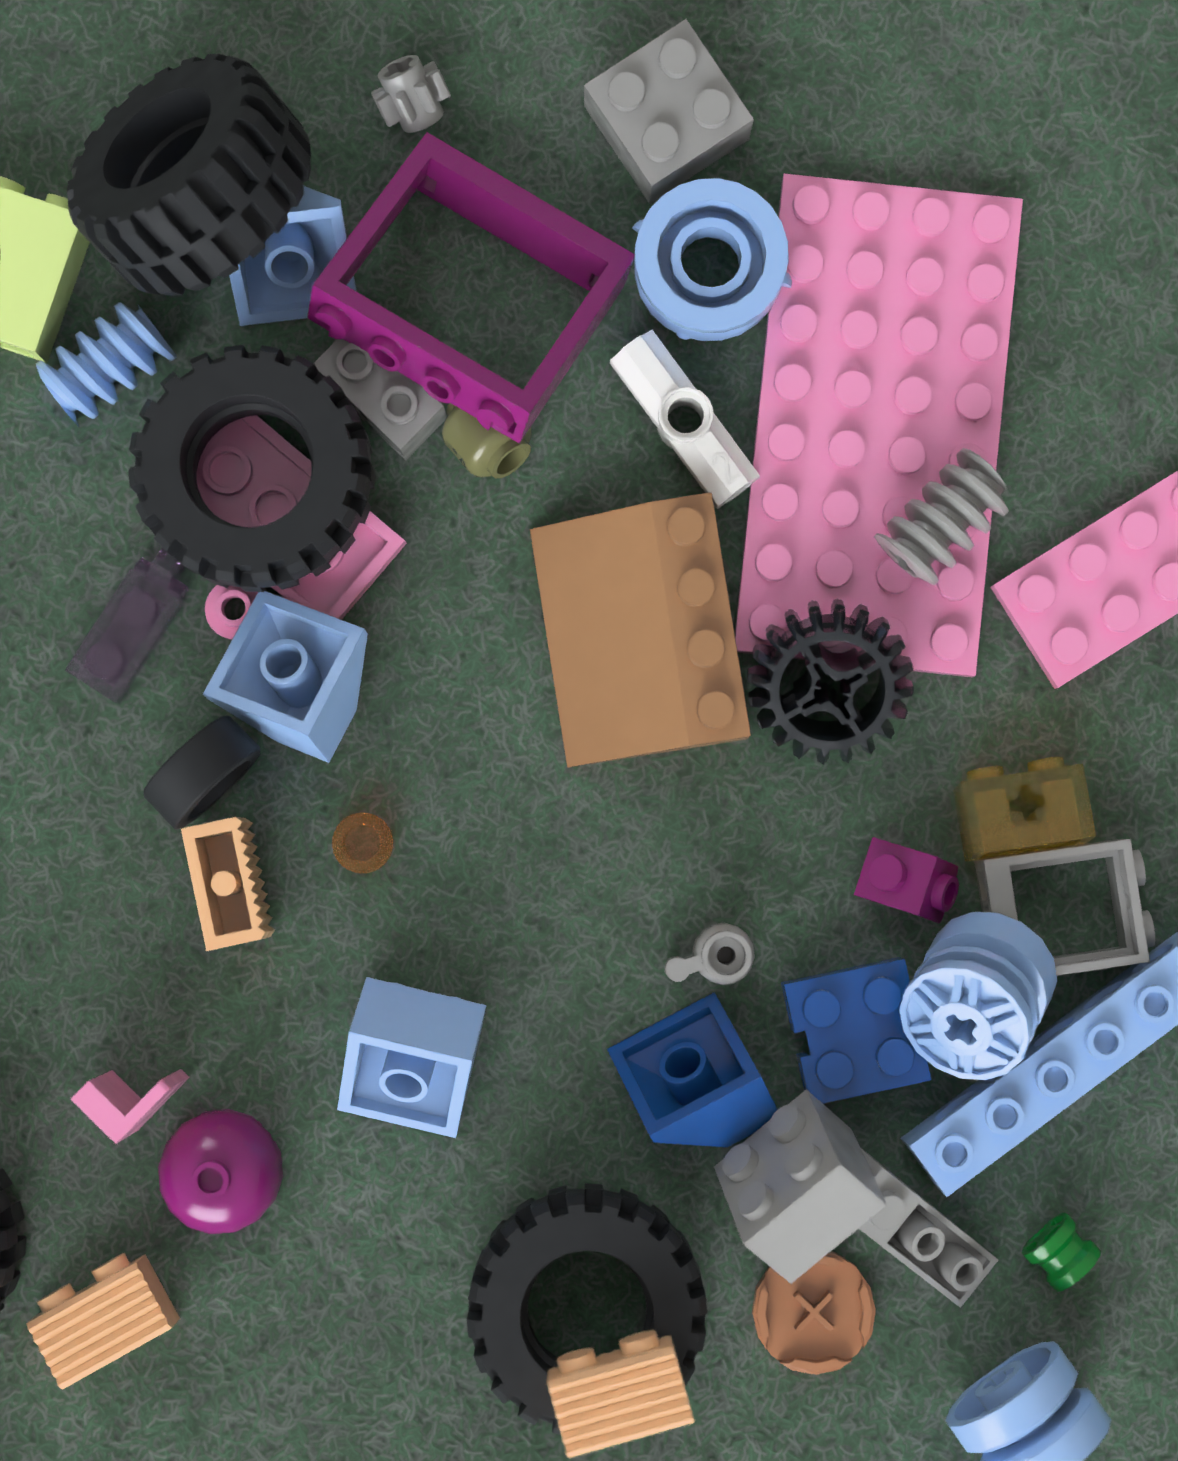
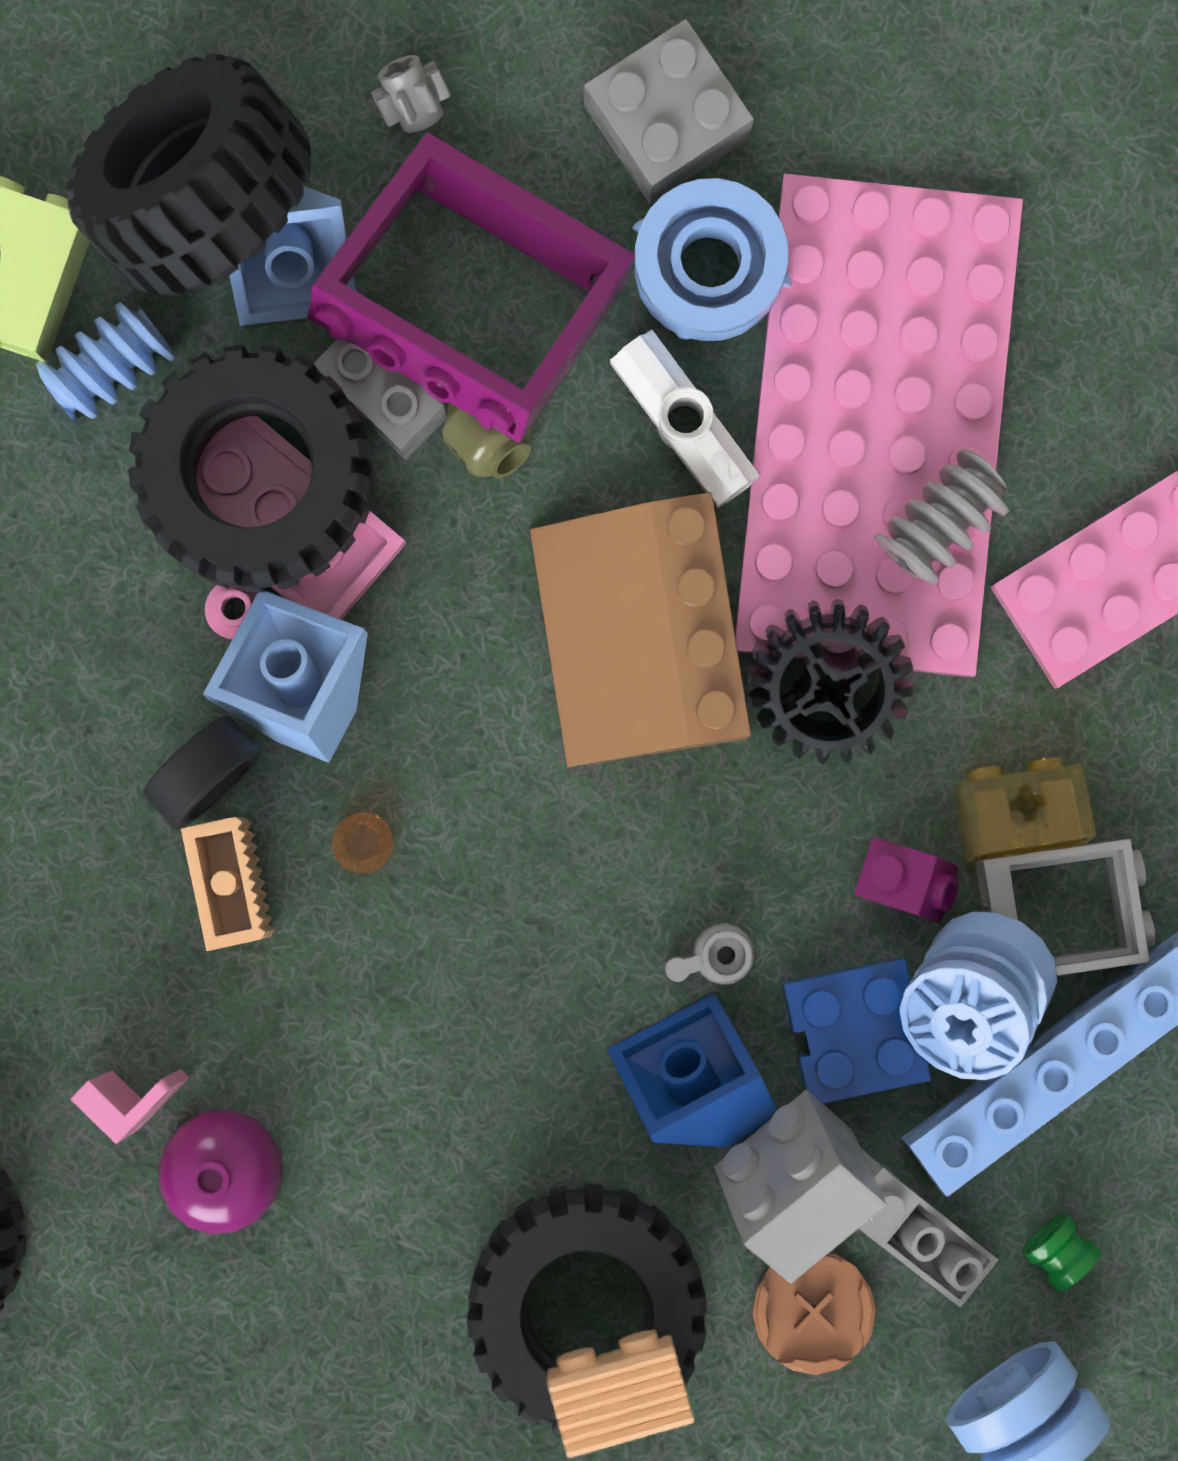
light nougat brick [26,1253,180,1390] -> none
clear purple hinge [65,548,189,704] -> none
light blue slope [337,977,486,1138] -> none

